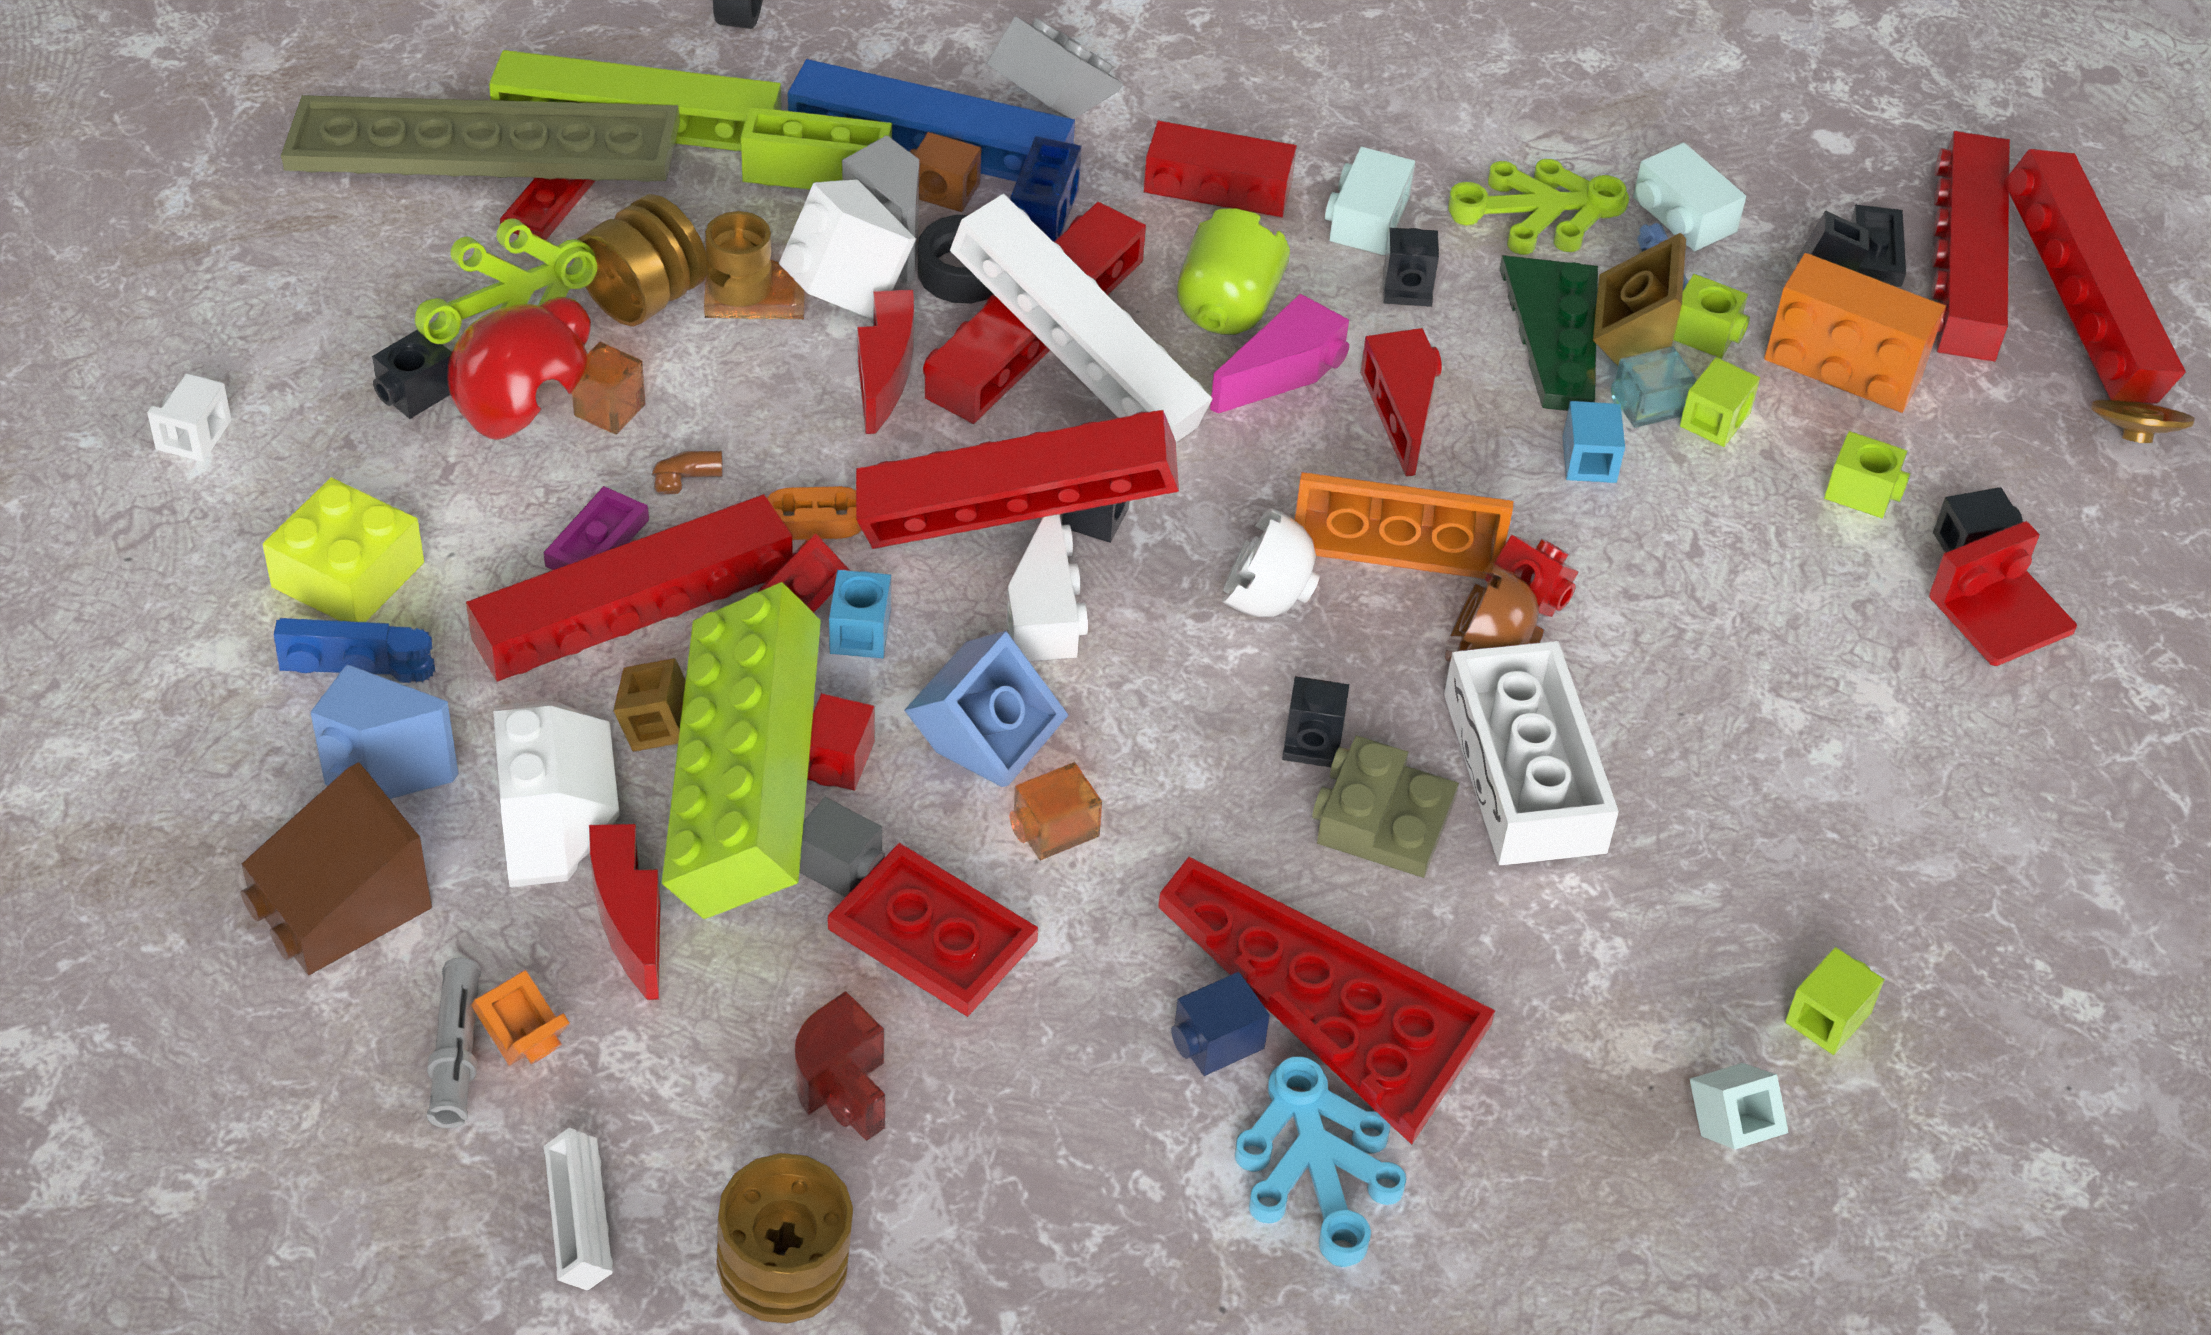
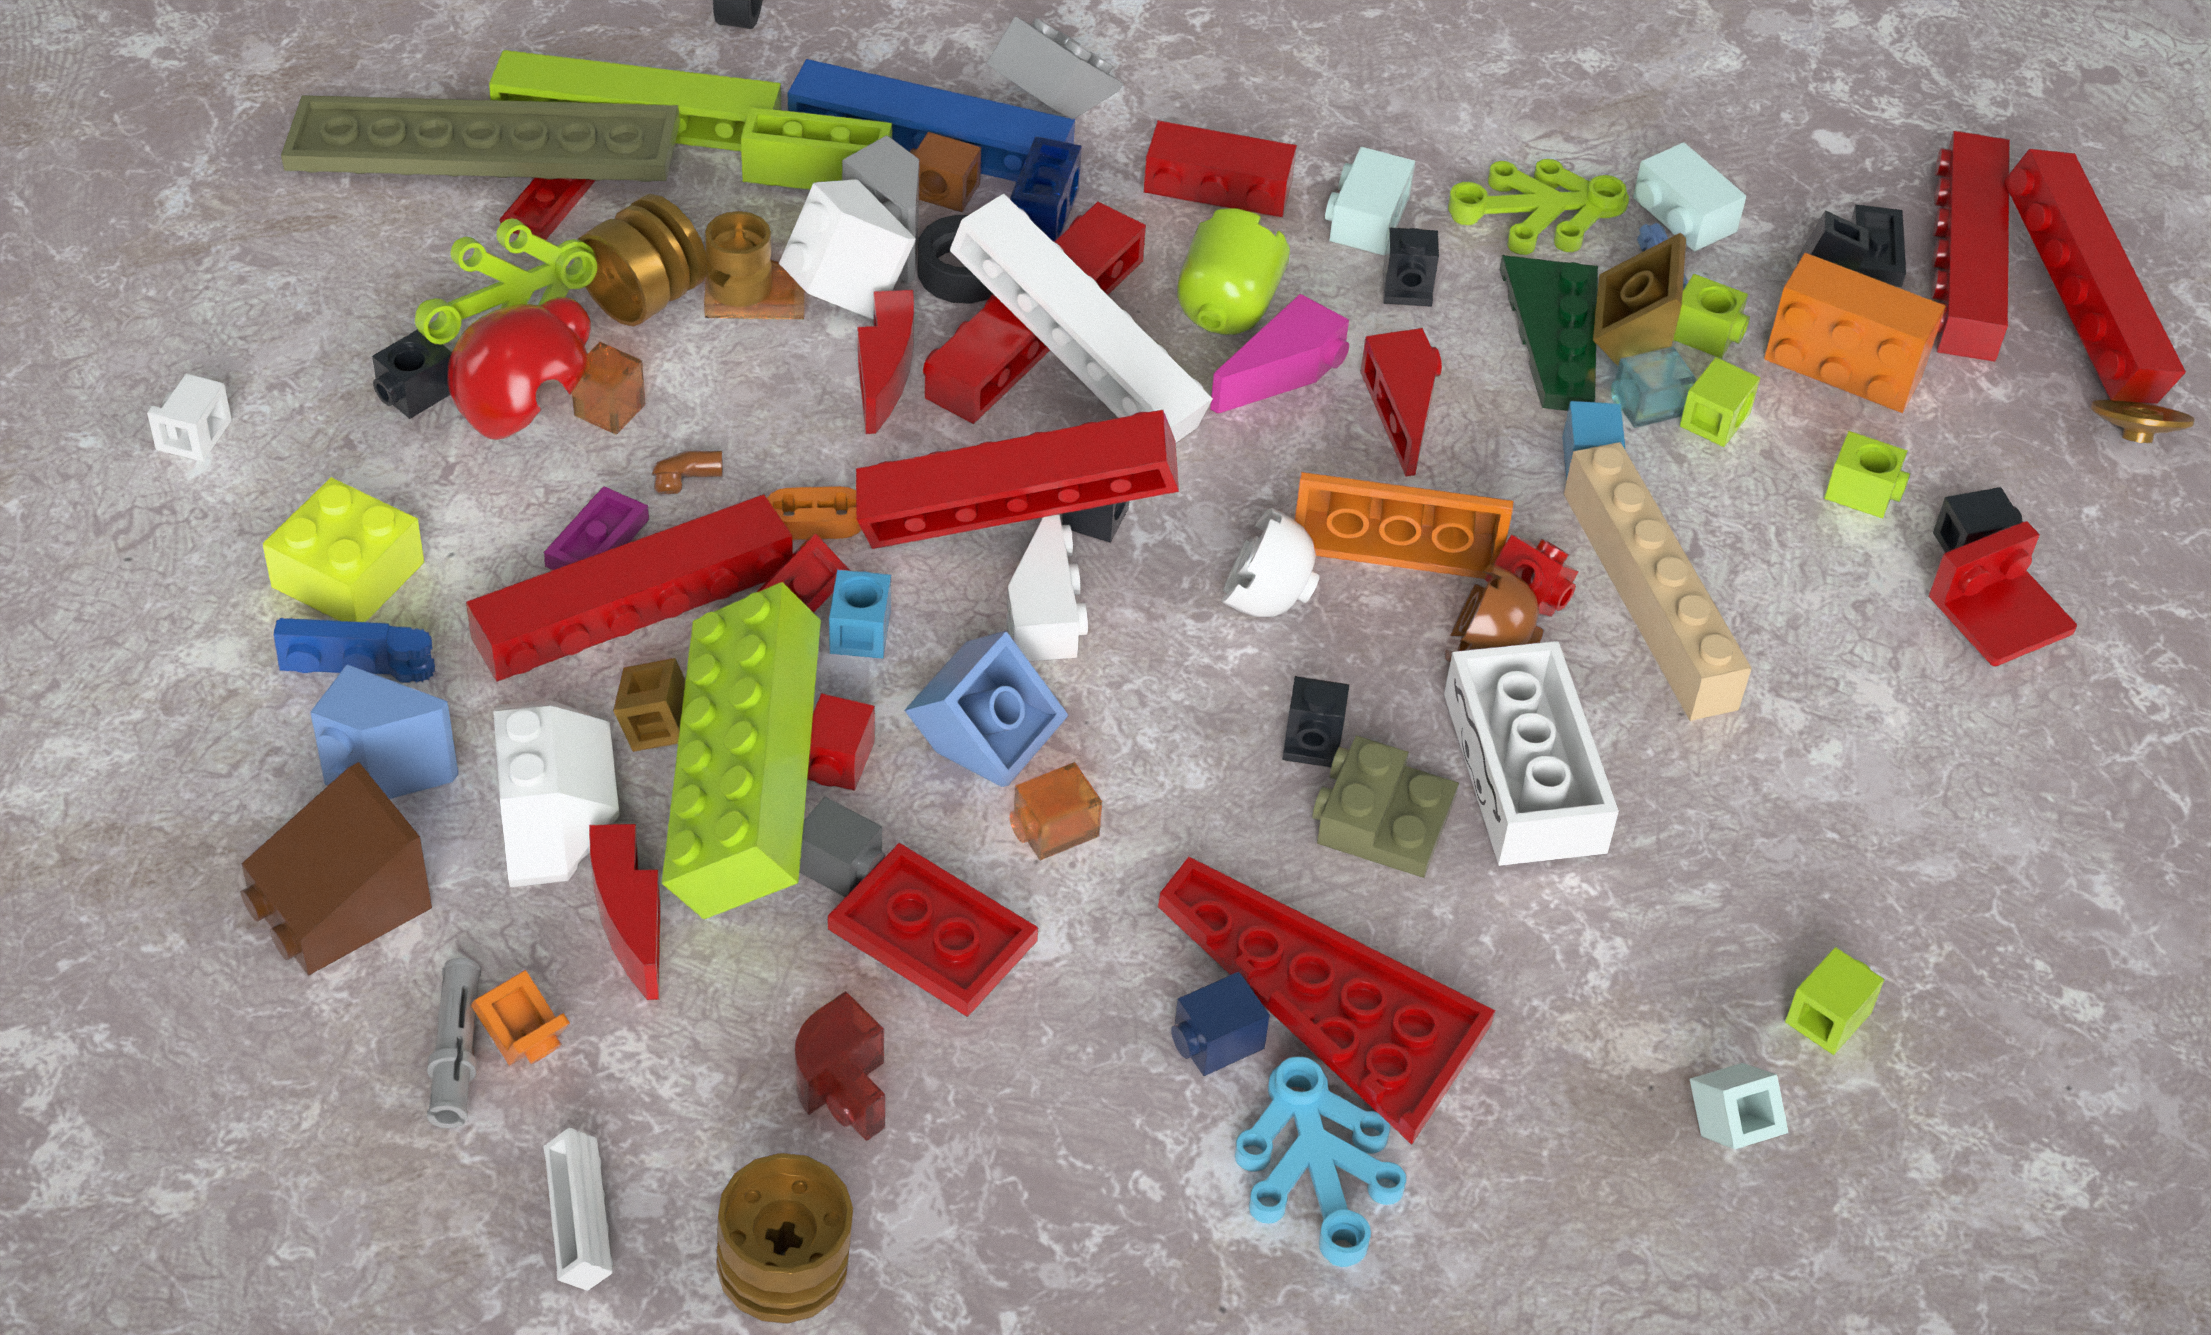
none -> tan brick [1564,442,1751,721]

